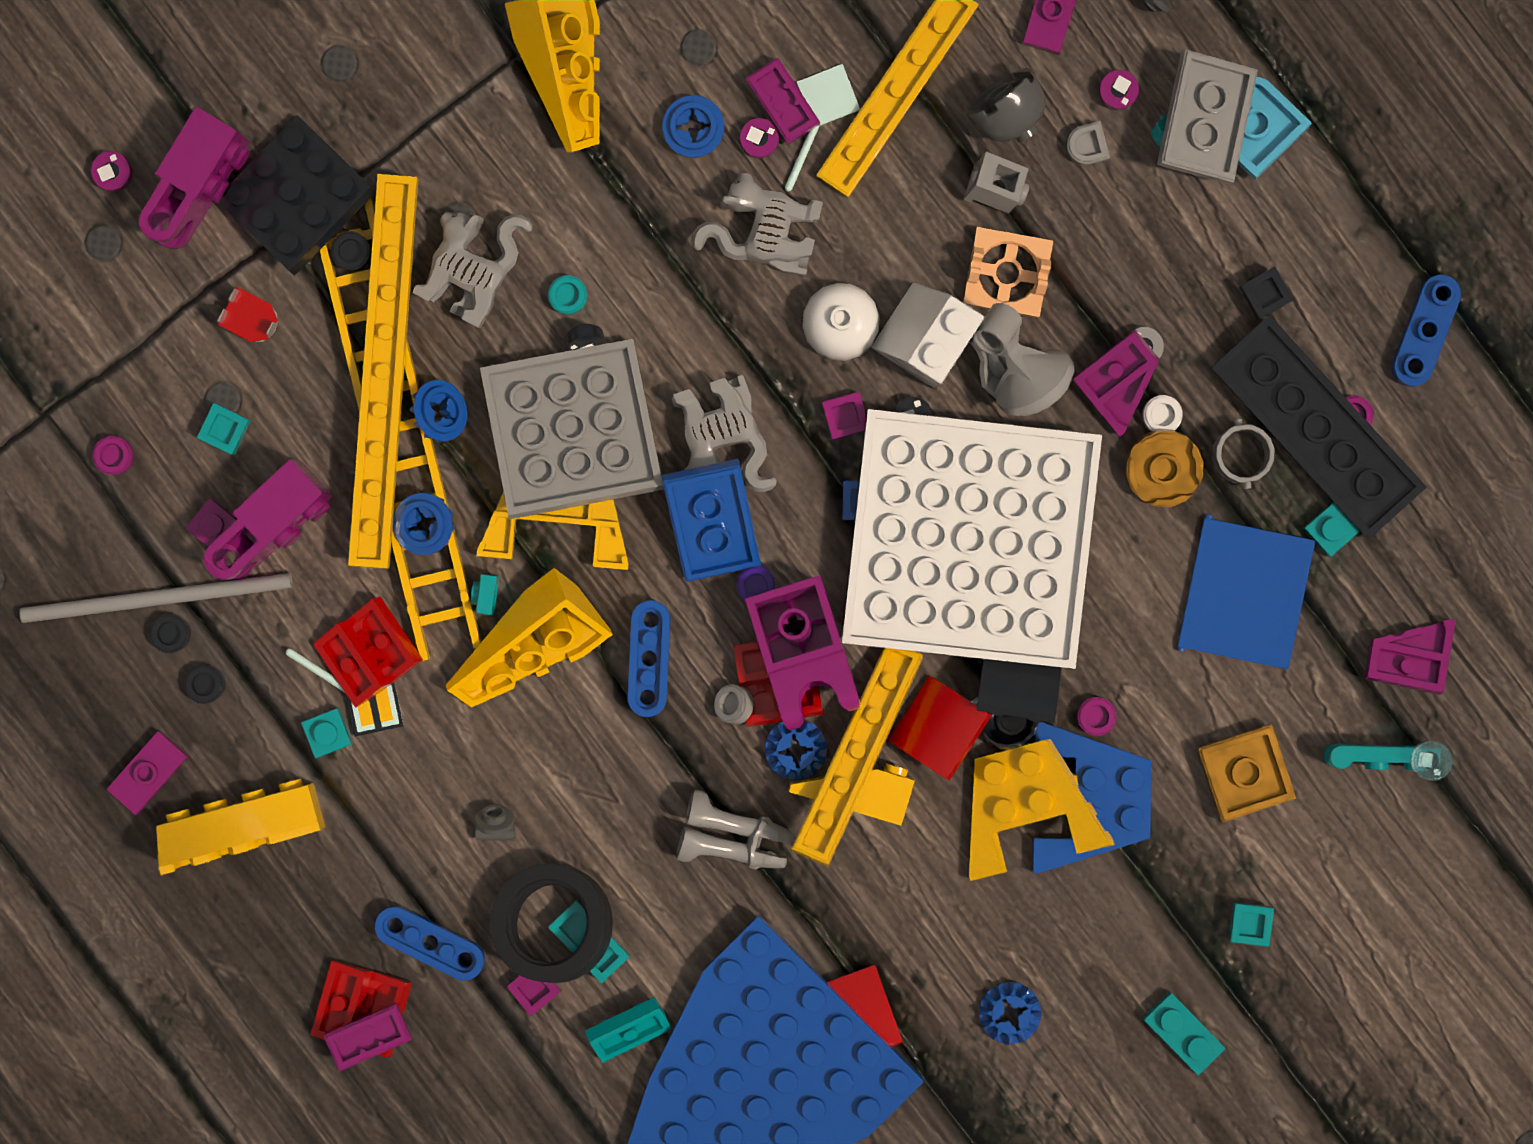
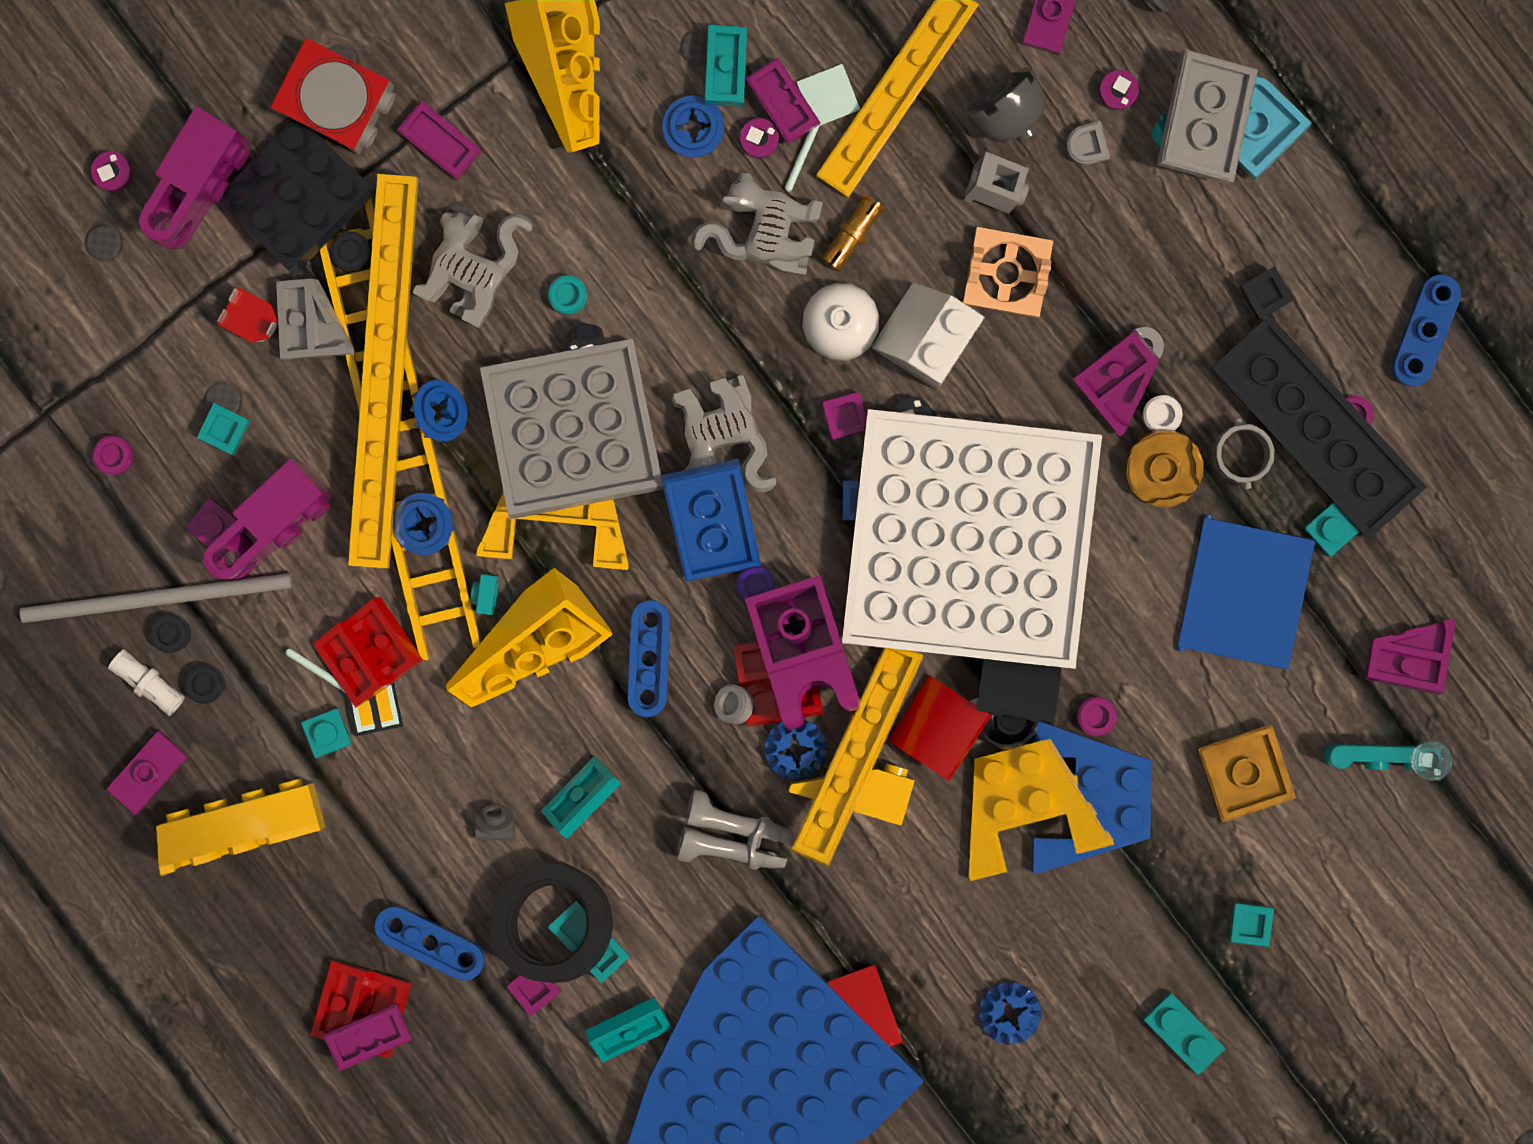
light grey piece [970,303,1075,416] -> none
none -> white pin [108,649,185,716]
none -> panel [271,38,396,155]
none -> light grey wing [276,278,354,360]
none -> magenta tile [397,100,482,181]
none -> teal plate [541,756,622,839]
none -> teal plate [704,25,747,107]
none -> pearl gold pin [820,194,885,272]

